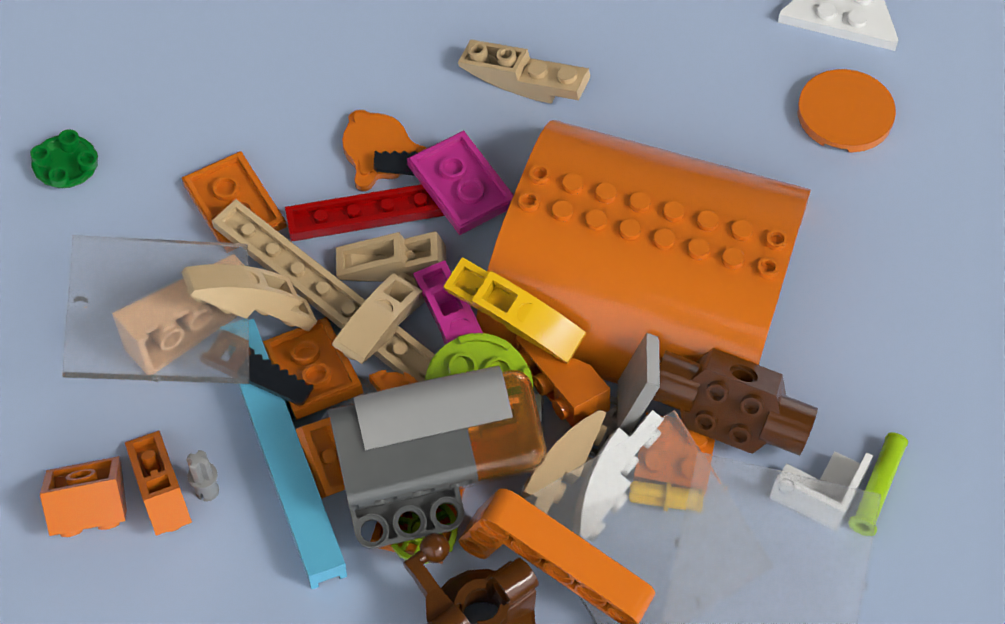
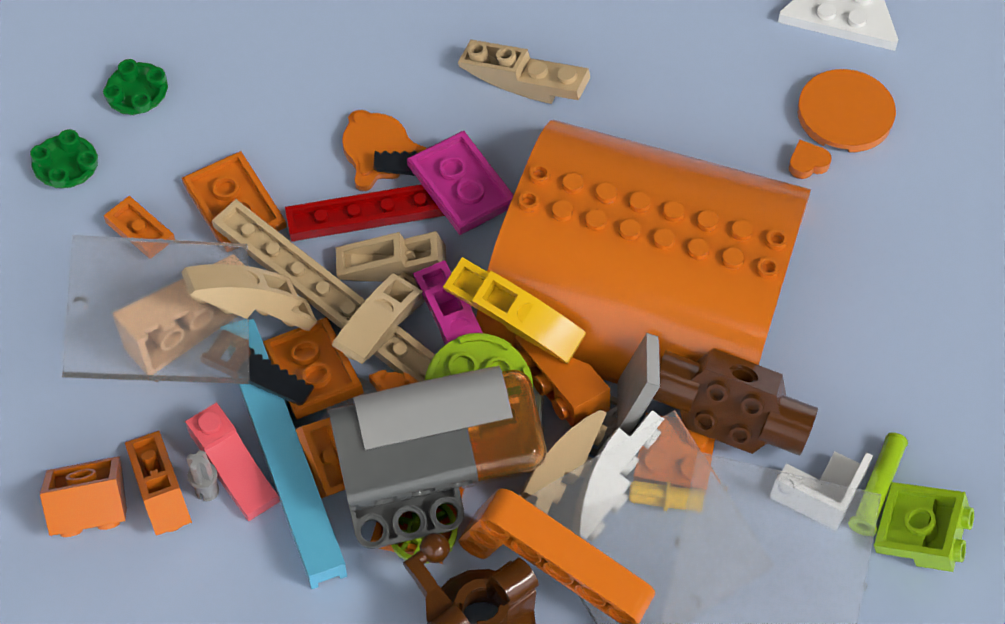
none -> green dish [103,59,168,115]
none -> orange plate [103,196,176,262]
none -> coral slope [185,402,280,521]
none -> orange tile [789,140,832,179]
none -> lime plate [874,482,974,572]

